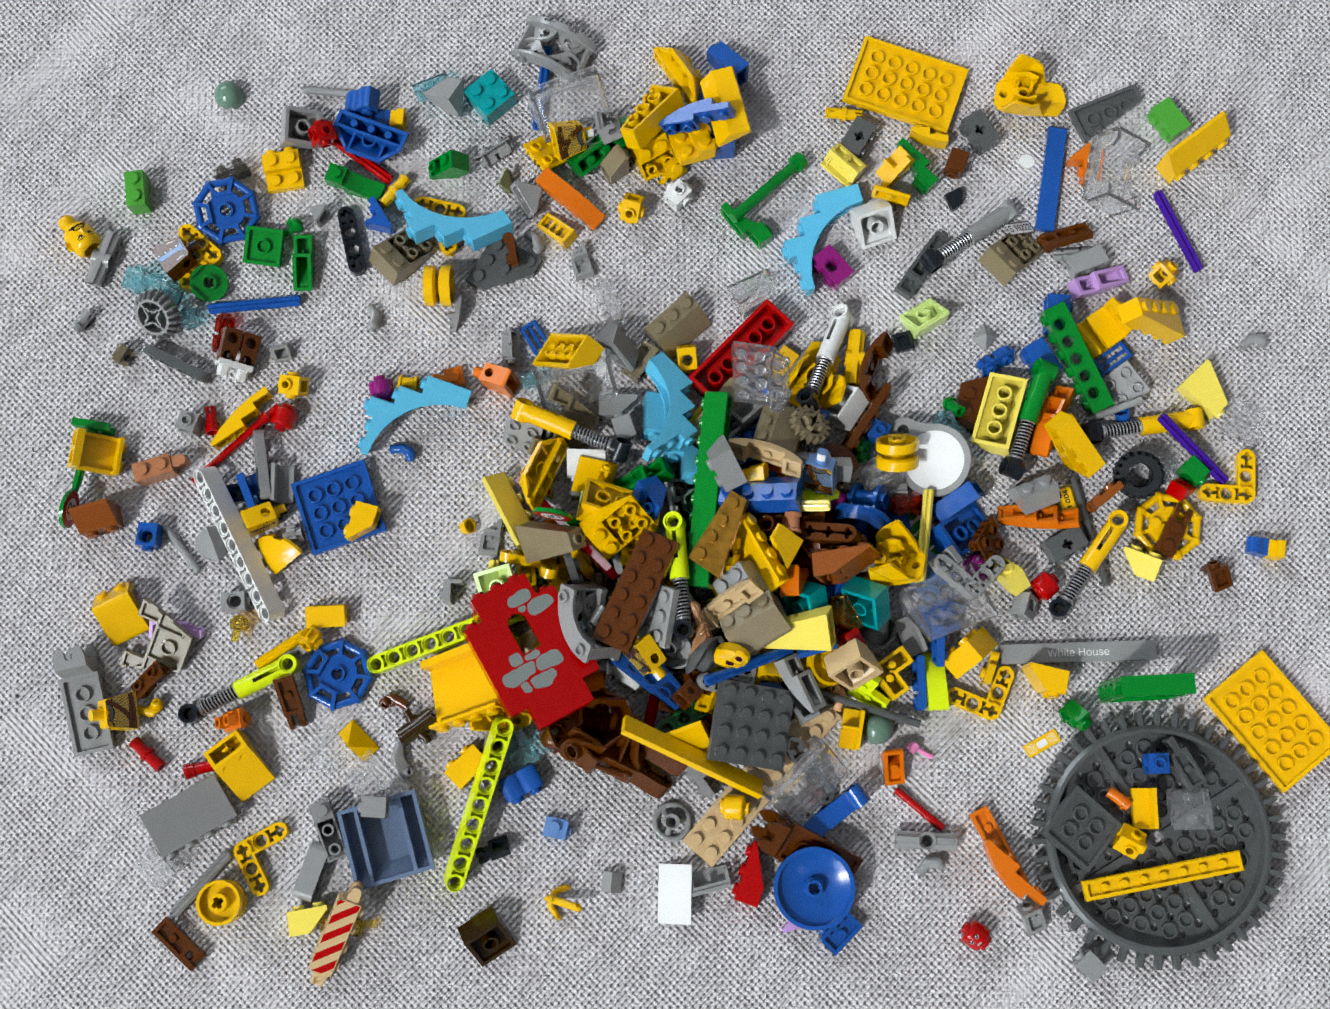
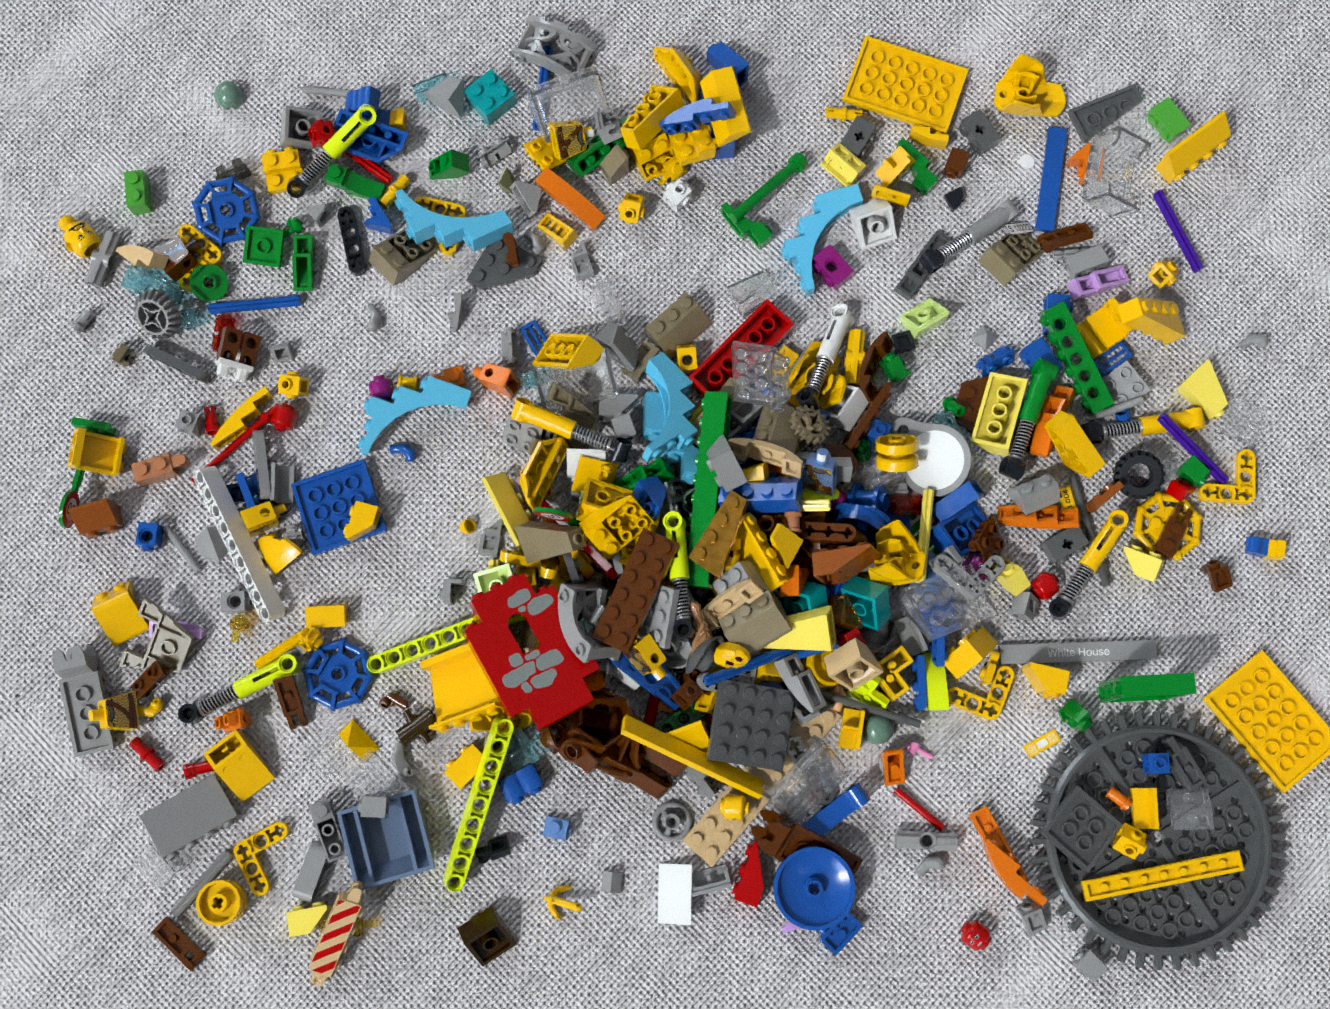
yellow wheel [423,265,455,306] -> none
none -> tan slope [116,245,169,270]
none -> piece [287,104,377,198]
none -> green brick [879,352,912,383]

